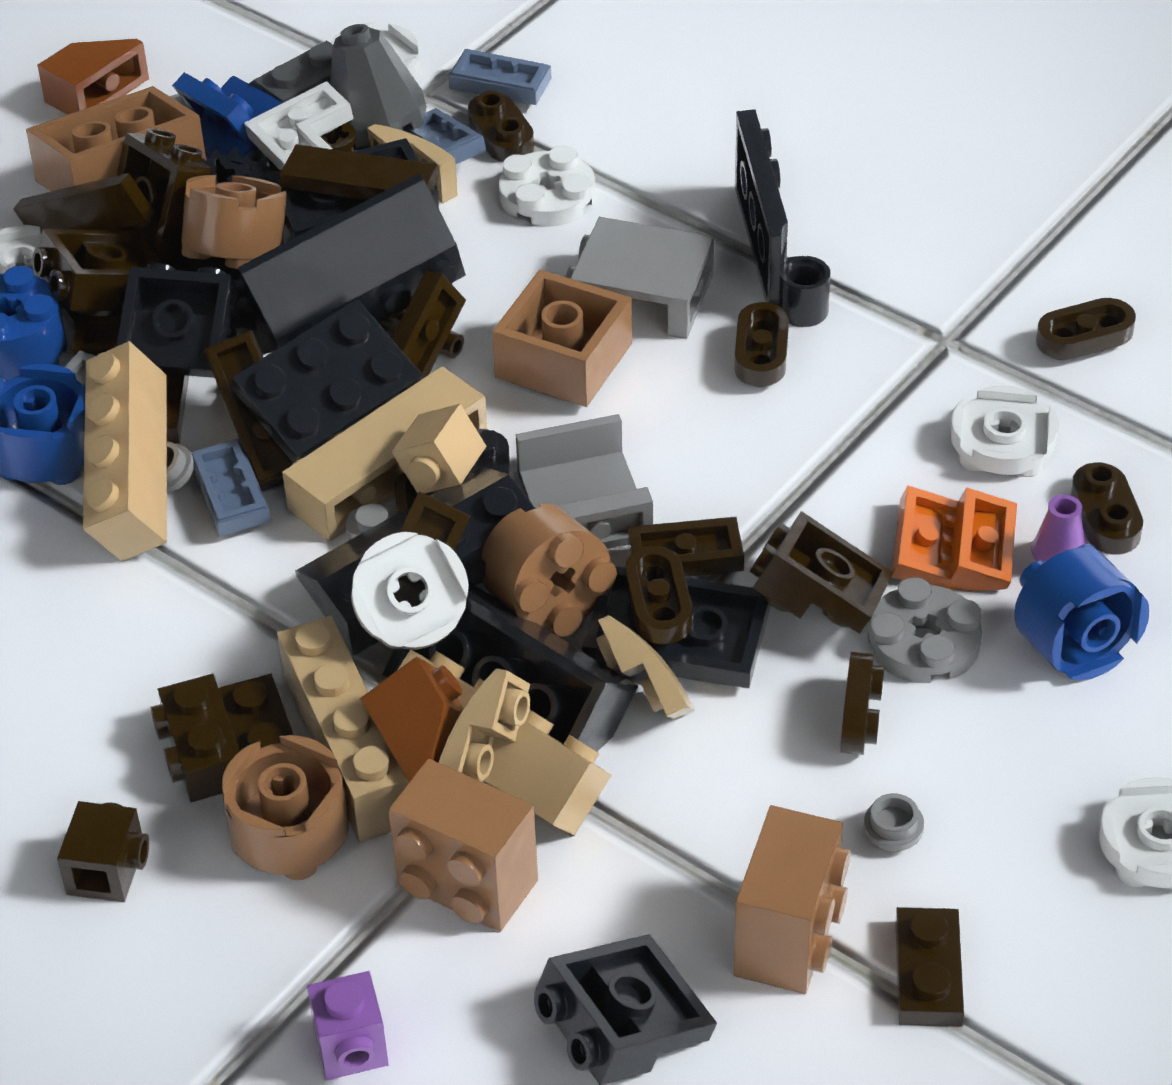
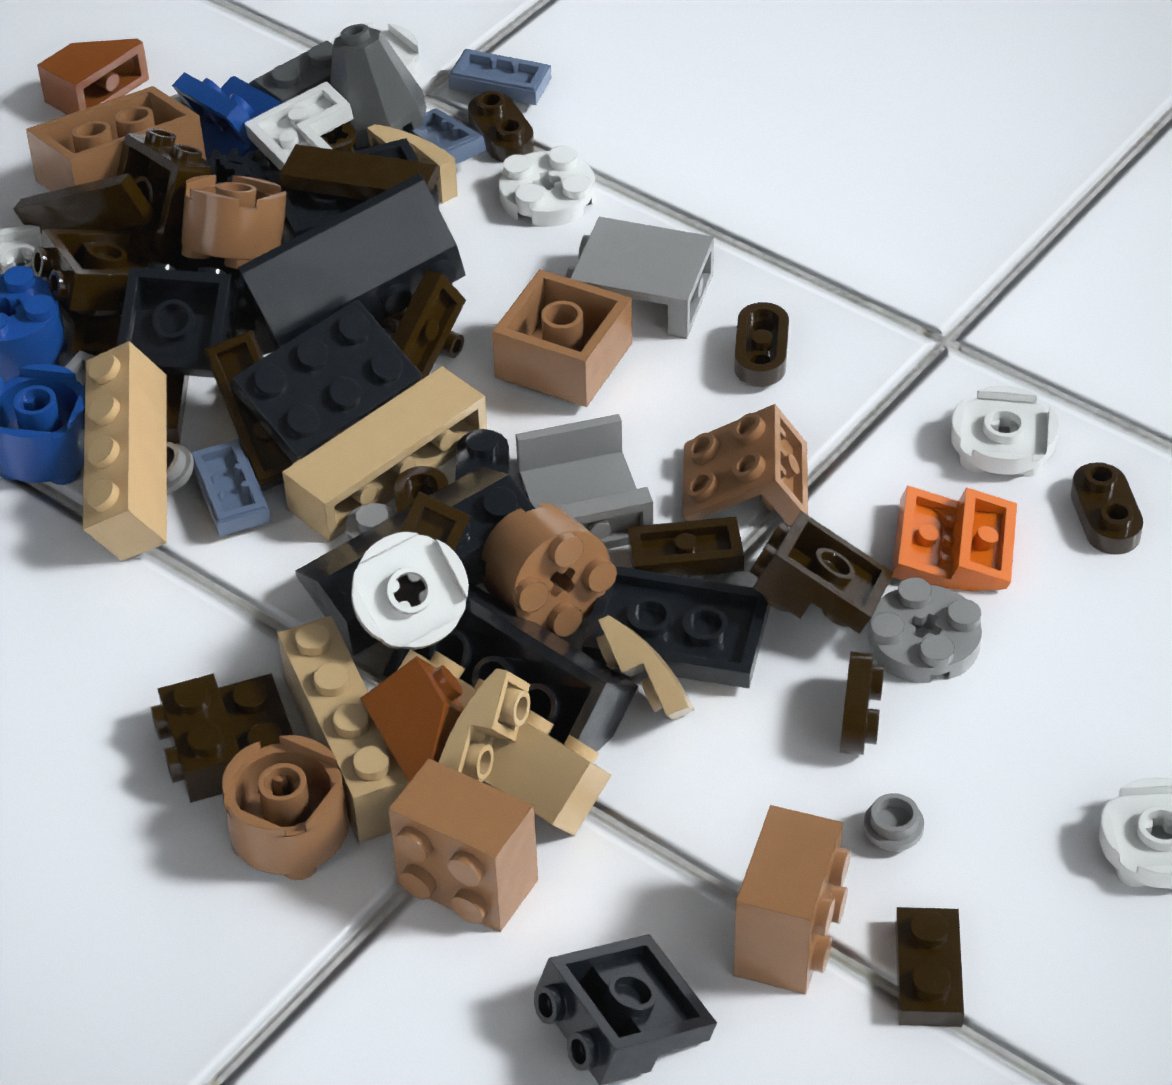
dark brown brick [57,801,149,902] -> none
medium lavender brick [307,970,389,1080] -> none
tan brick [392,404,487,493] -> none
dark brown plate [626,546,692,644] -> none
black hinge [735,109,831,327] -> none
blue brick [1014,544,1149,681] -> none
medium lavender cone [1031,494,1085,562] -> none
dark brown plate [1036,298,1136,360] -> none
none -> medium nougat bracket [682,404,808,527]

